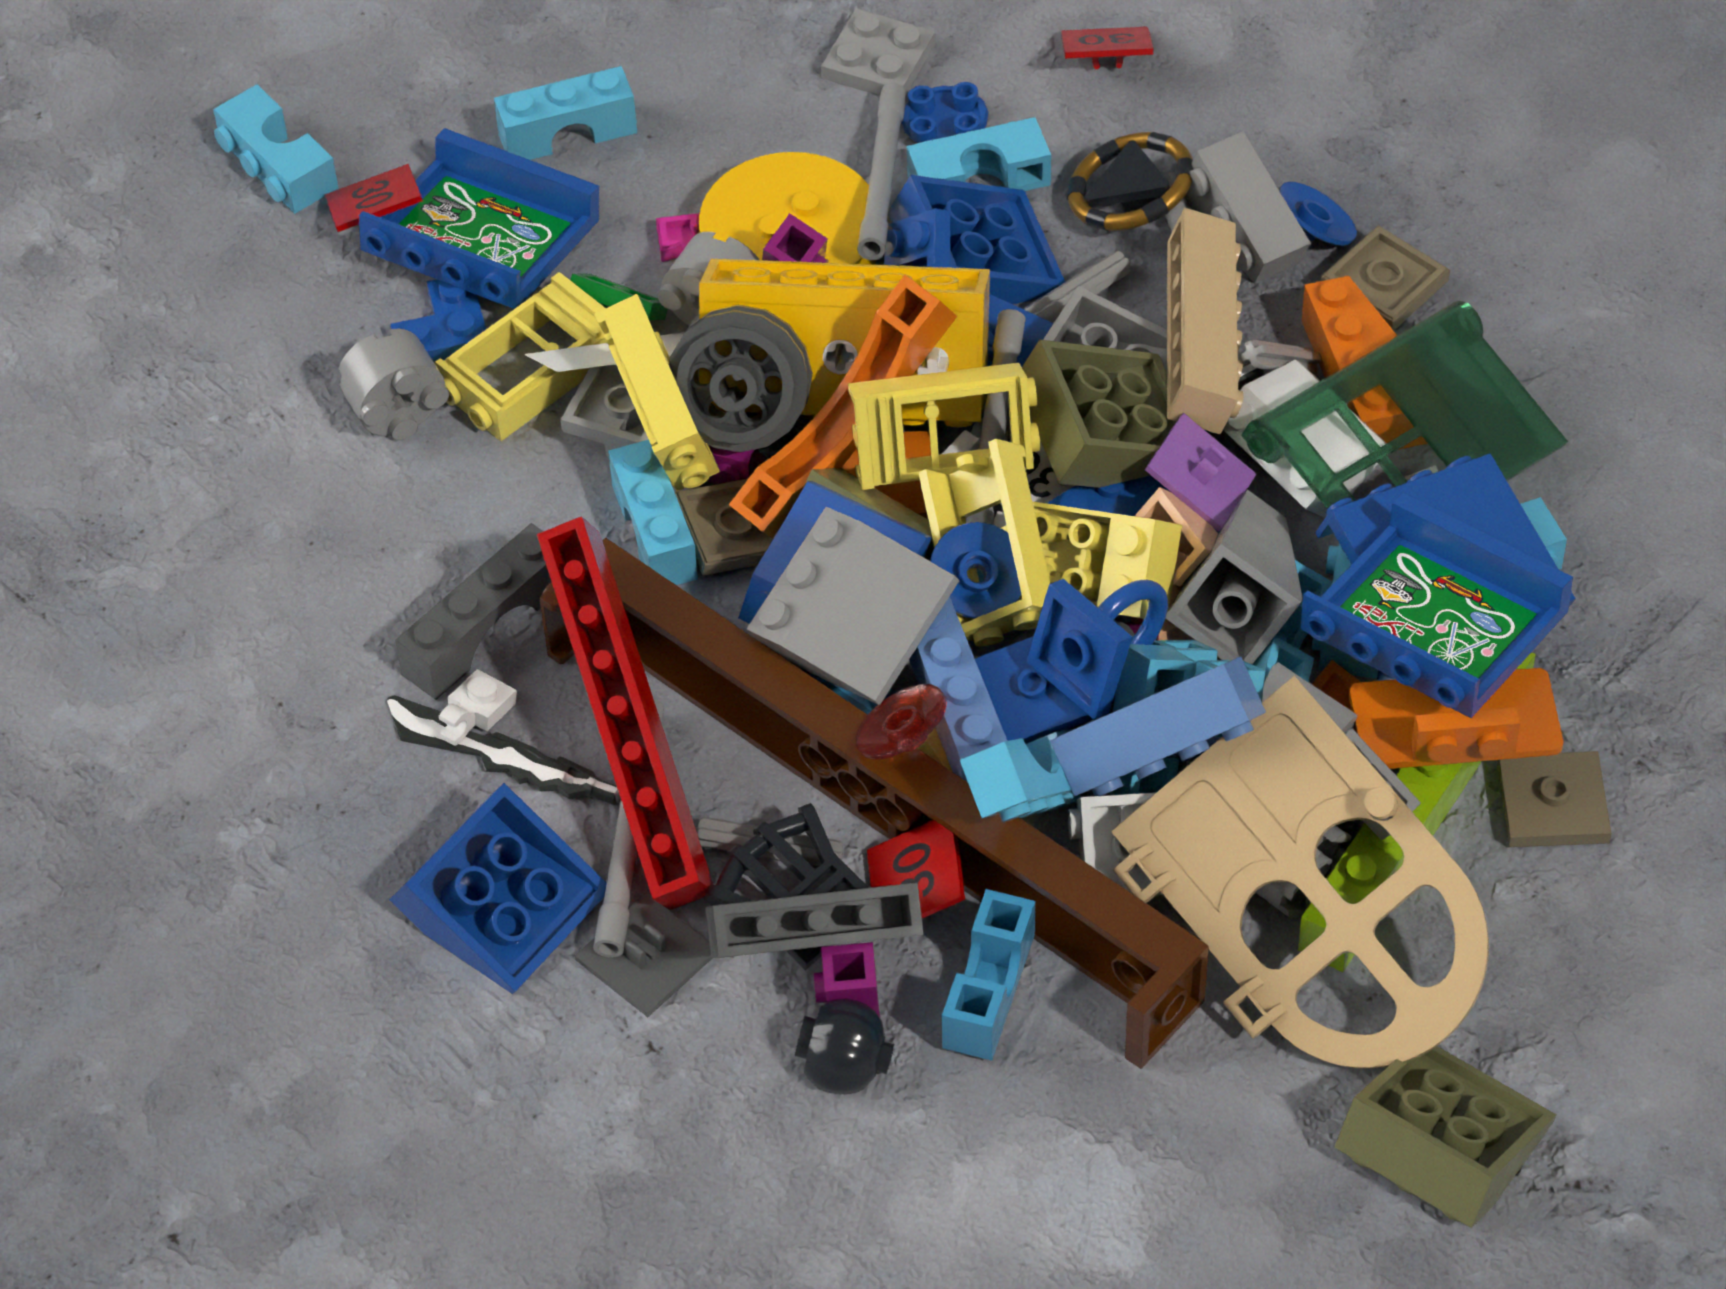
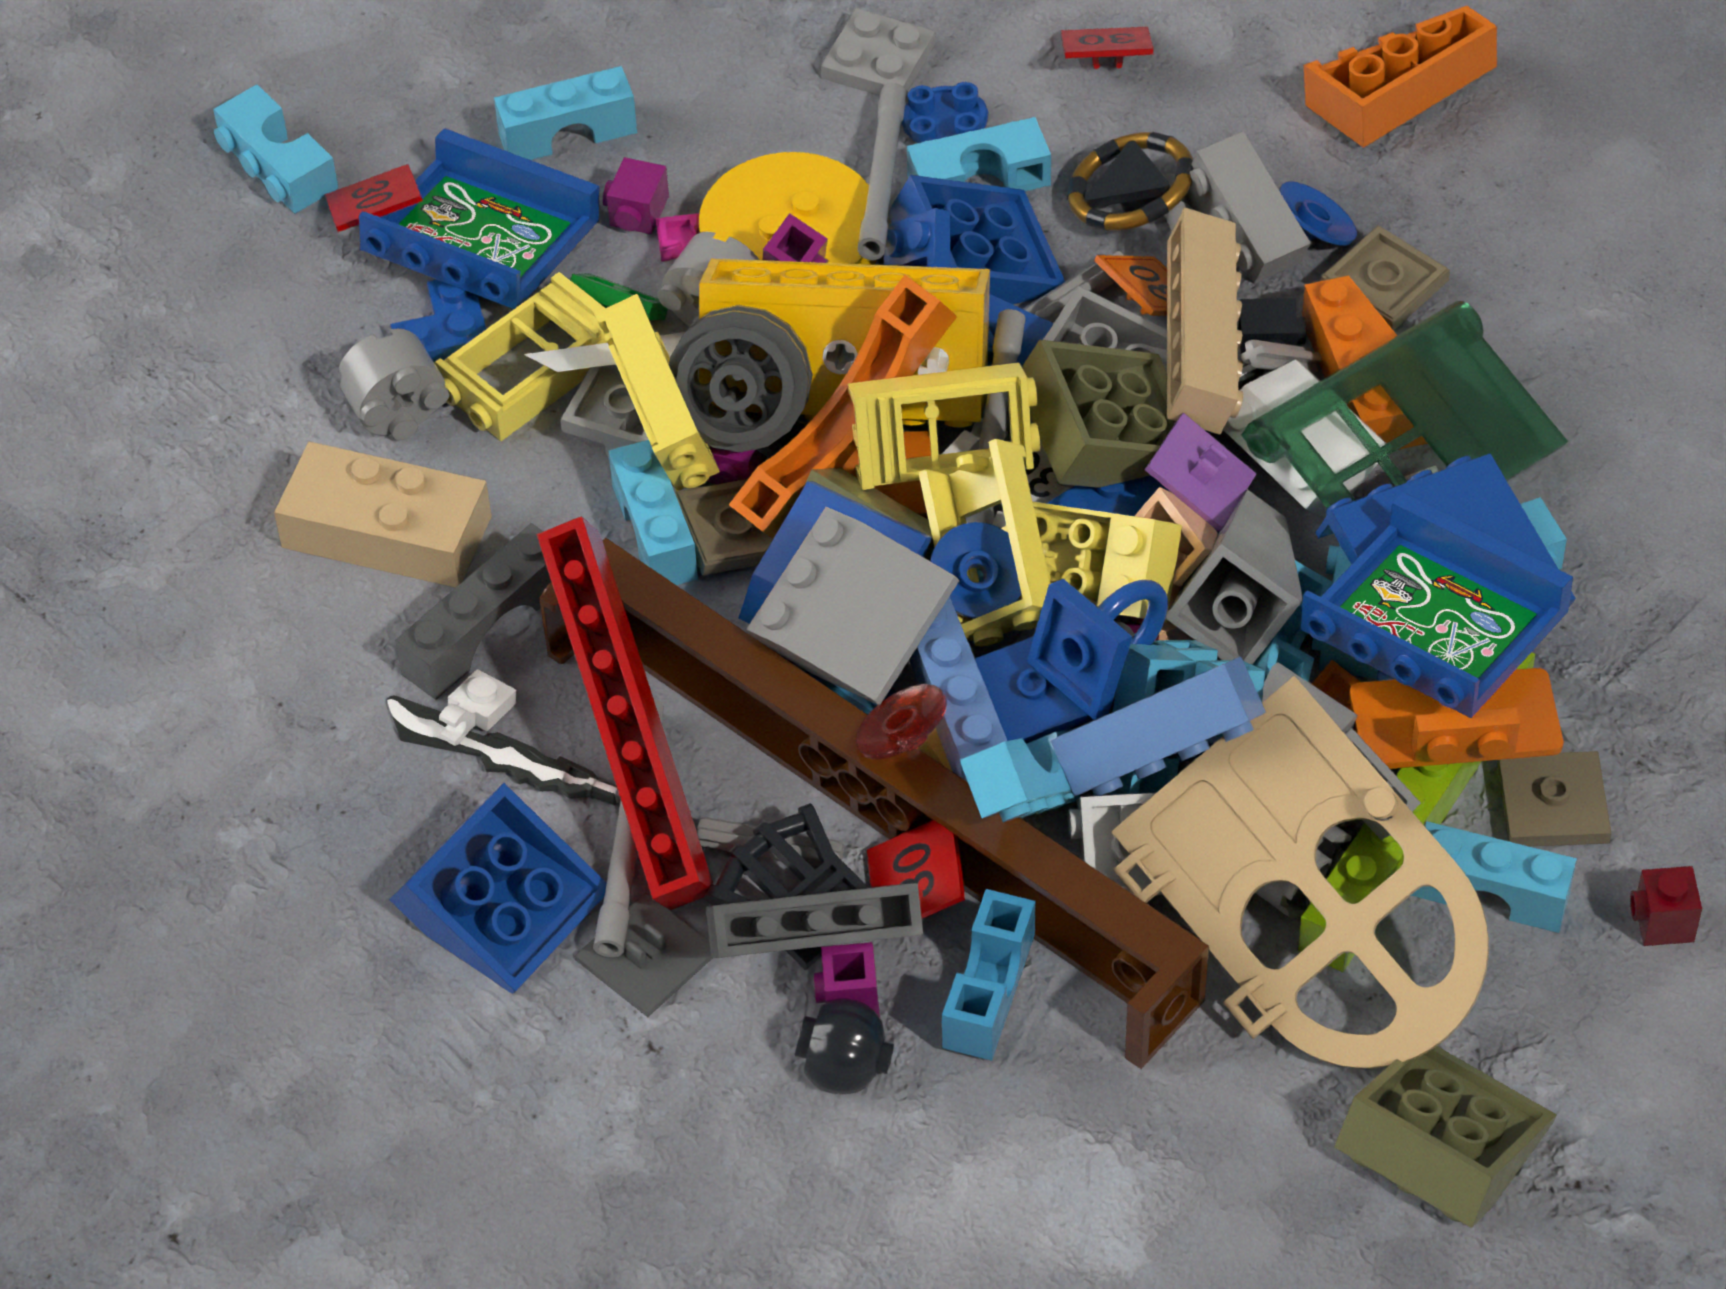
none -> tan brick [274,441,492,588]
none -> magenta brick [602,157,669,235]
none -> orange piece [1094,255,1167,316]
none -> black brick [1238,298,1306,364]
none -> orange wedge [1303,5,1497,148]
none -> medium azure arch [1411,821,1577,933]
none -> dark red brick [1630,866,1702,946]

